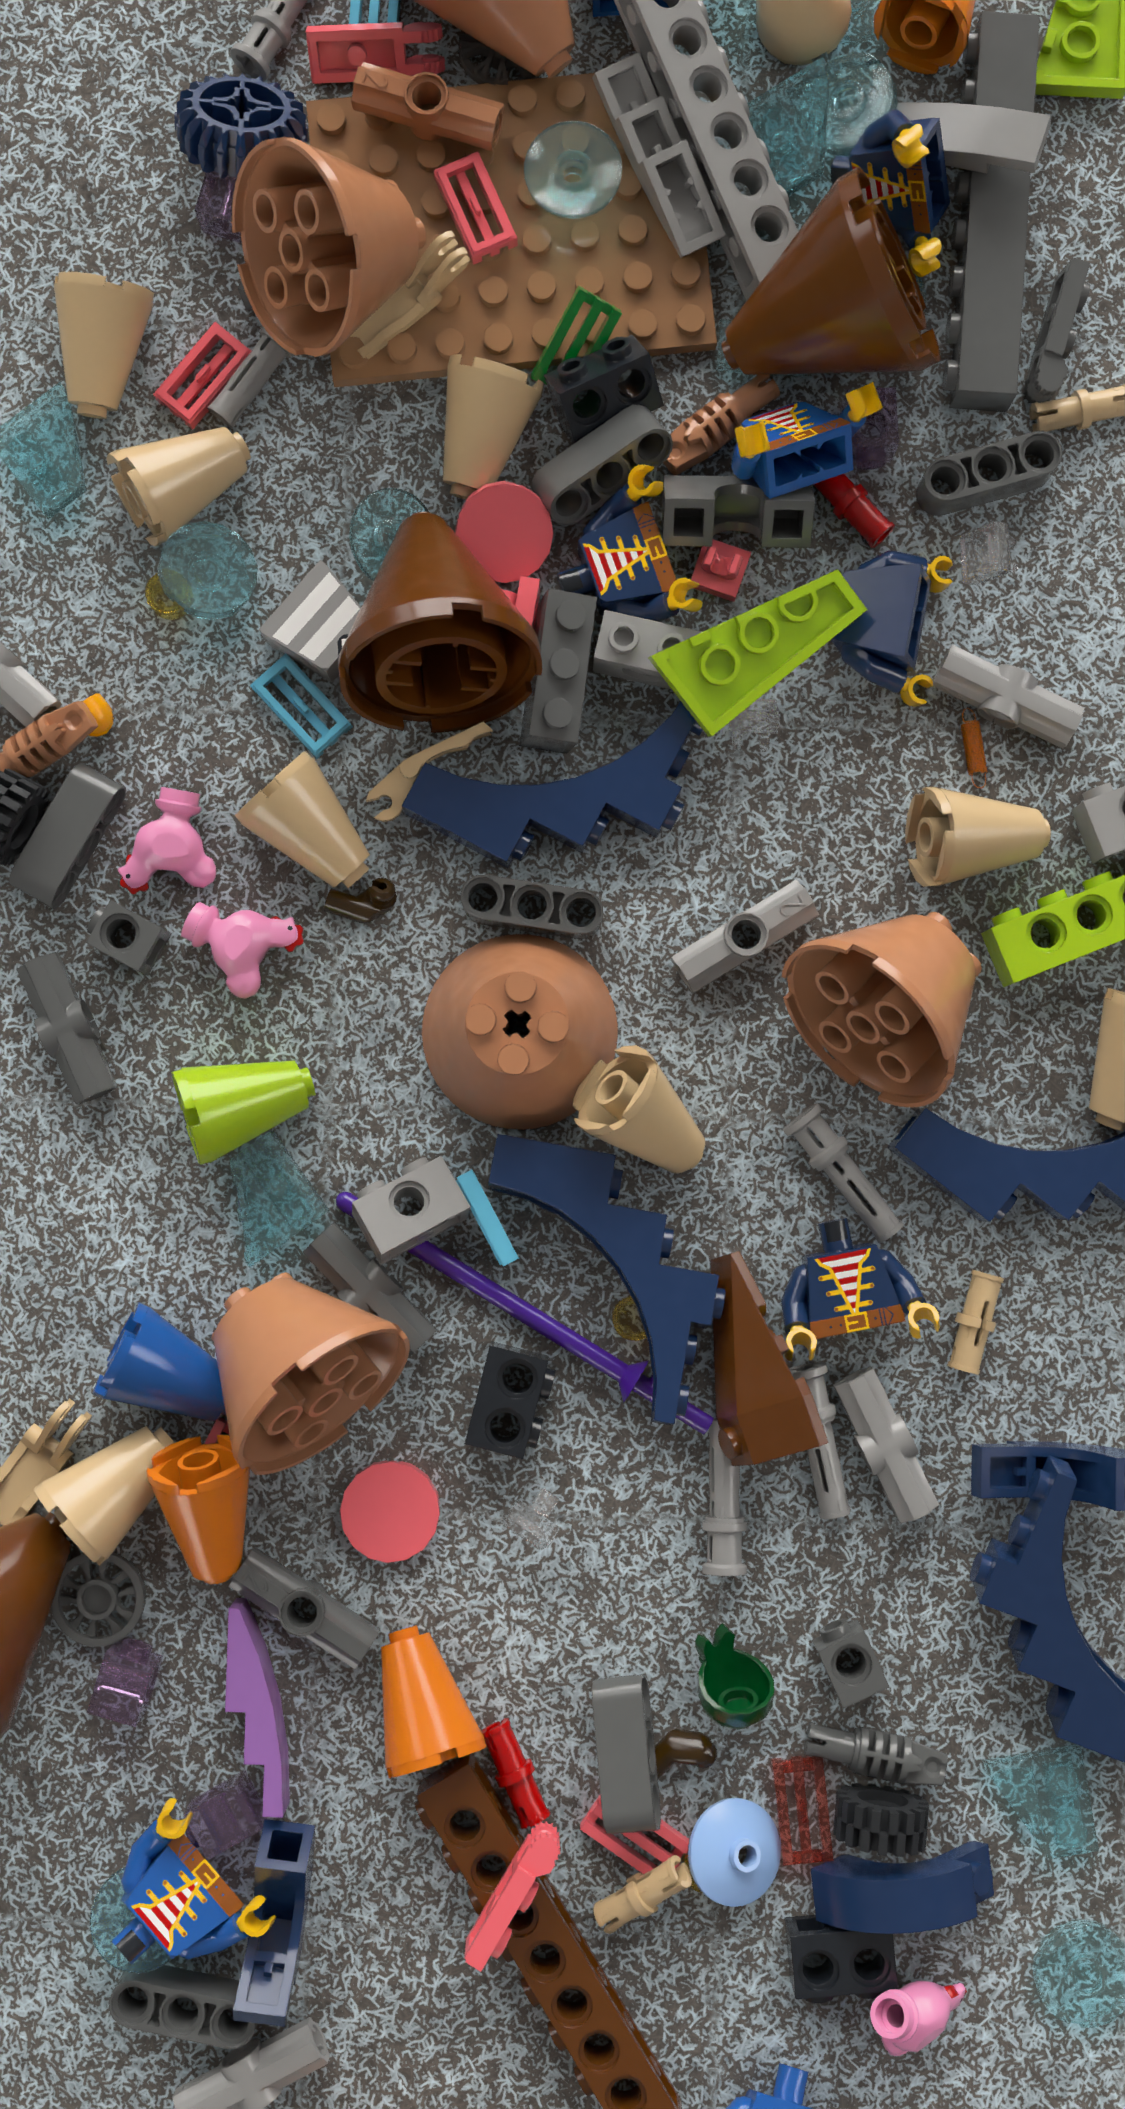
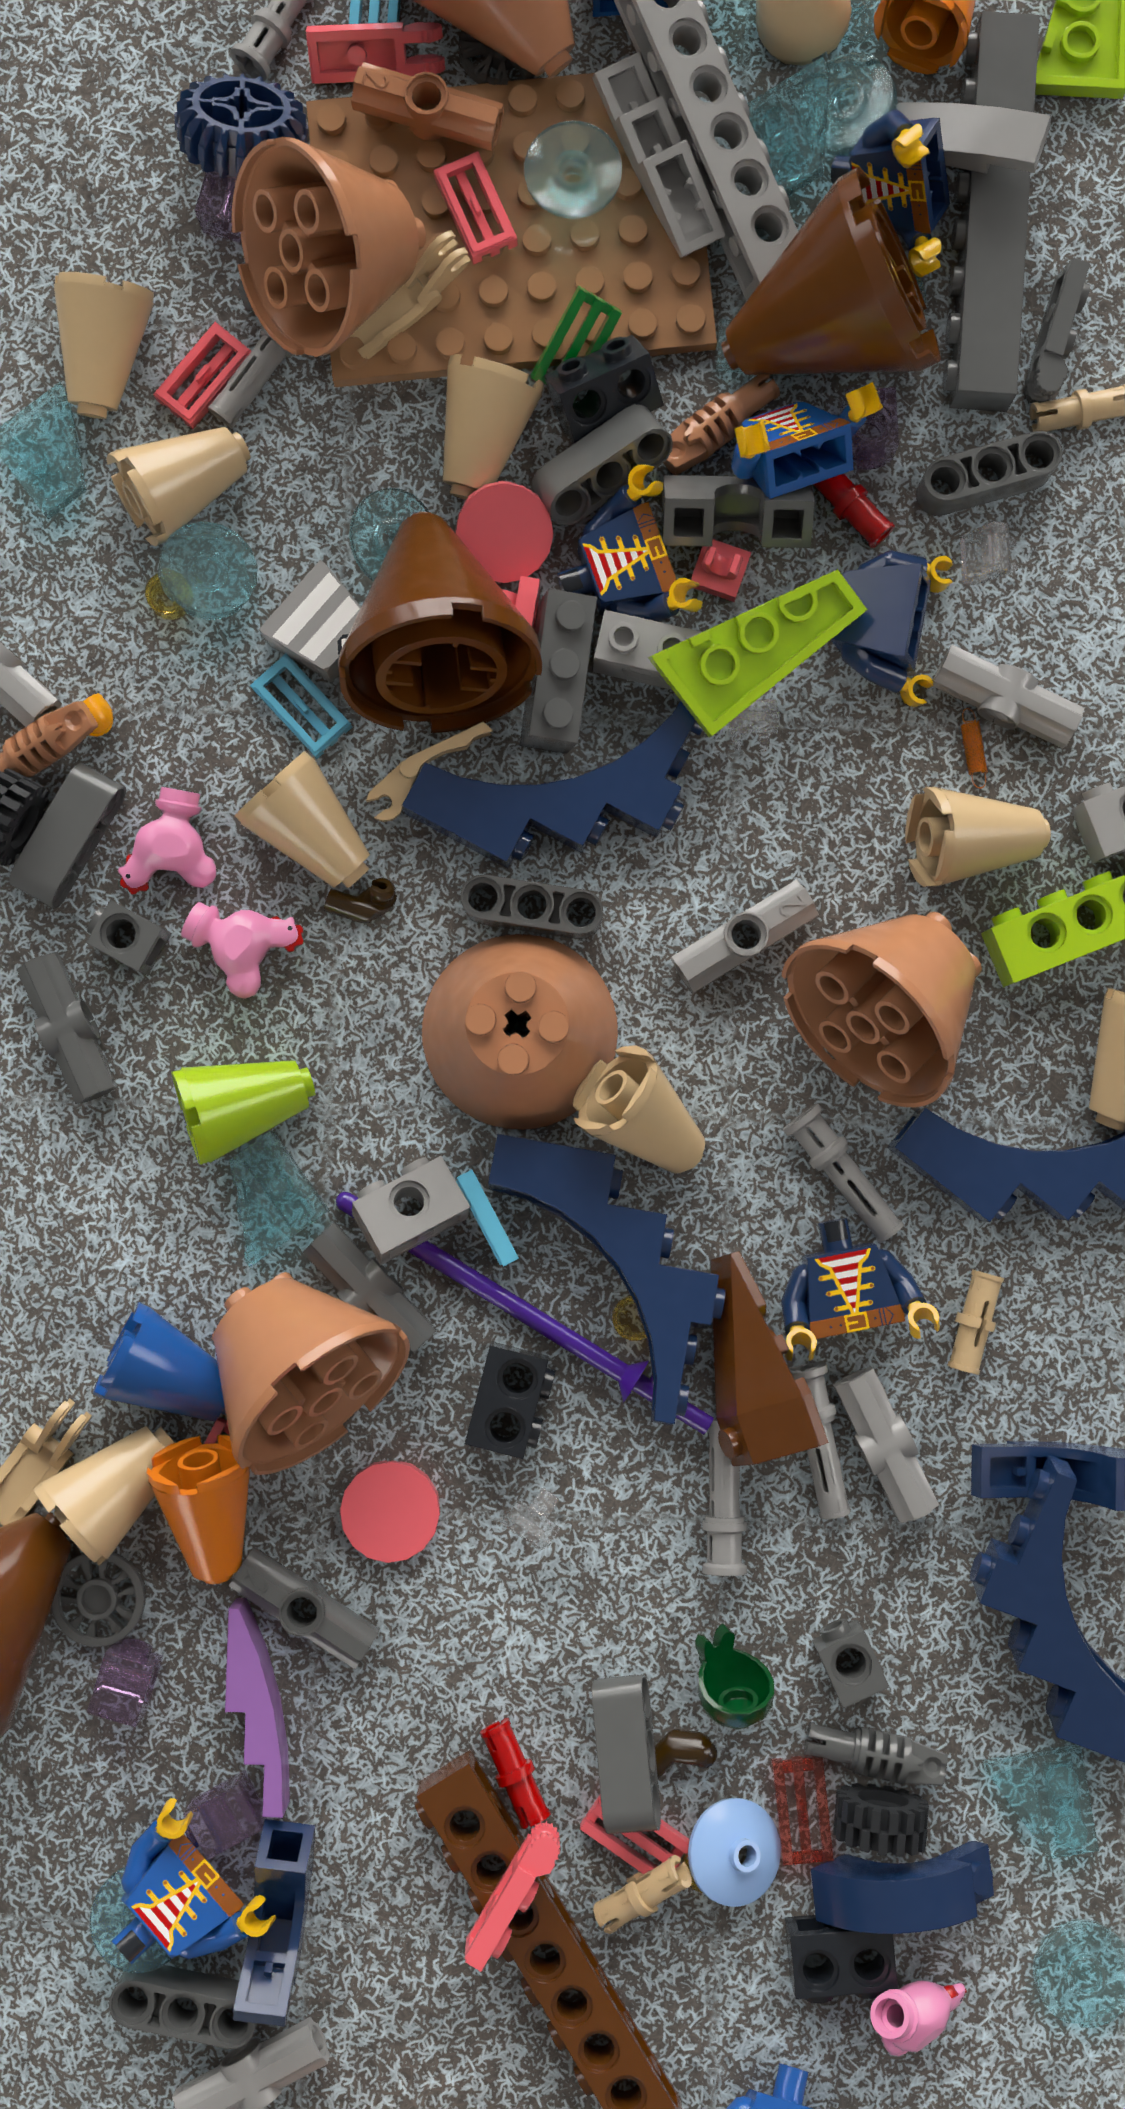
orange cone [381,1625,486,1778] -> none

